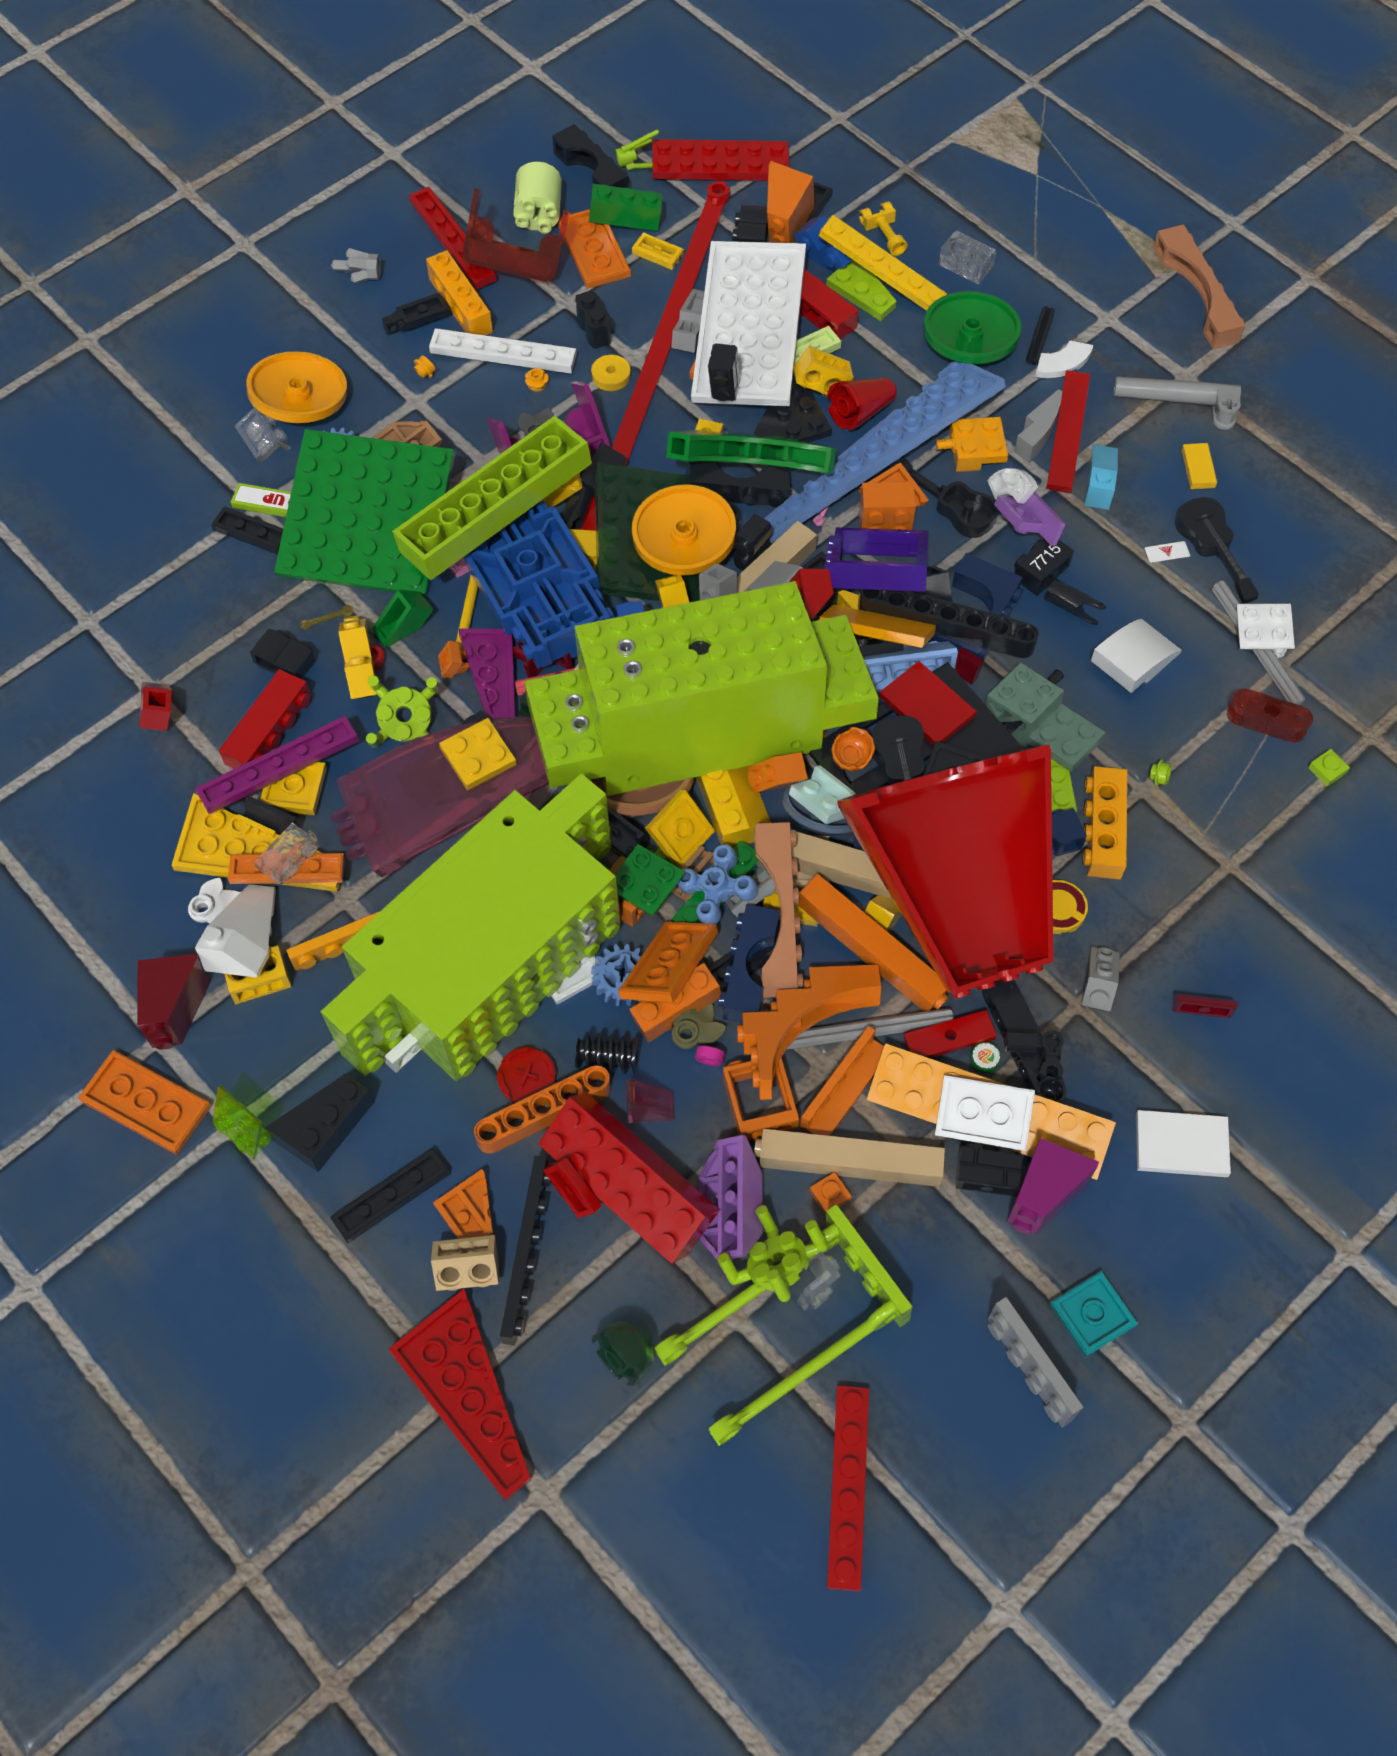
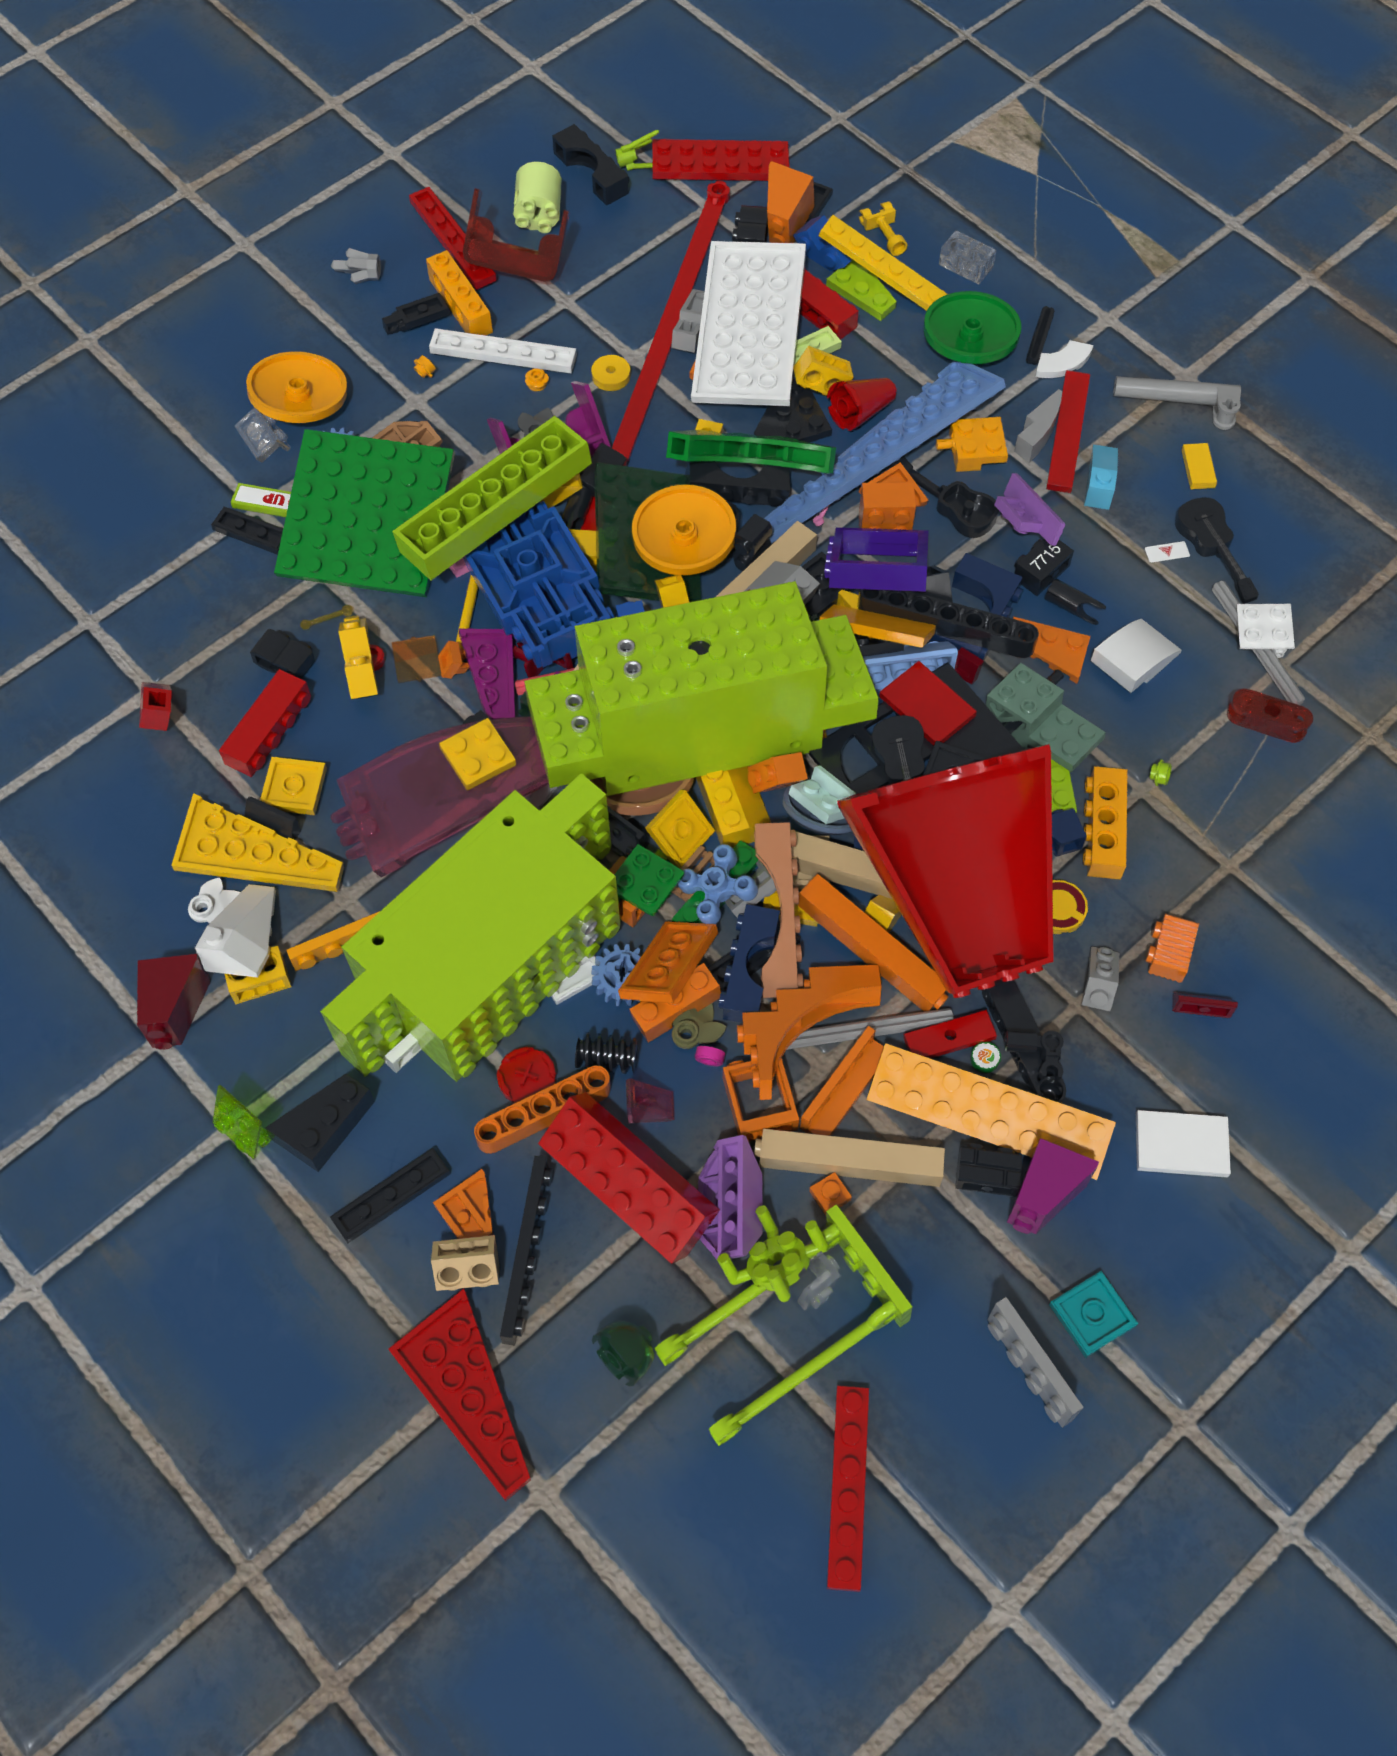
orange tile [78,1050,212,1155] -> none
magenta plate [195,716,359,814] -> none
orange tile [228,853,345,884] -> none
clear bracket [254,823,319,885] -> none
lime plate [366,676,439,748] -> none
green slope [372,589,433,647] -> none
red tile [543,1157,602,1219] -> none
orange tile [557,209,631,289] -> none
black brick [575,290,611,349] -> none
green brick [589,184,662,231] -> none
yellow tile [632,232,684,270] -> none
light grey brick [699,563,737,600] -> none
black brick [708,343,741,401] -> none
red slope [790,569,834,621] -> none
orange hair [831,727,875,772] -> none
white tile [935,1075,1035,1151] -> none
white tile [987,468,1038,504] -> none
nougat arch [1153,224,1245,349] -> none
lime plate [1308,749,1350,787] -> none
none -> clear orange piece [392,635,442,683]
none -> orange wing [1013,617,1091,684]
none -> orange brick [1145,913,1199,983]

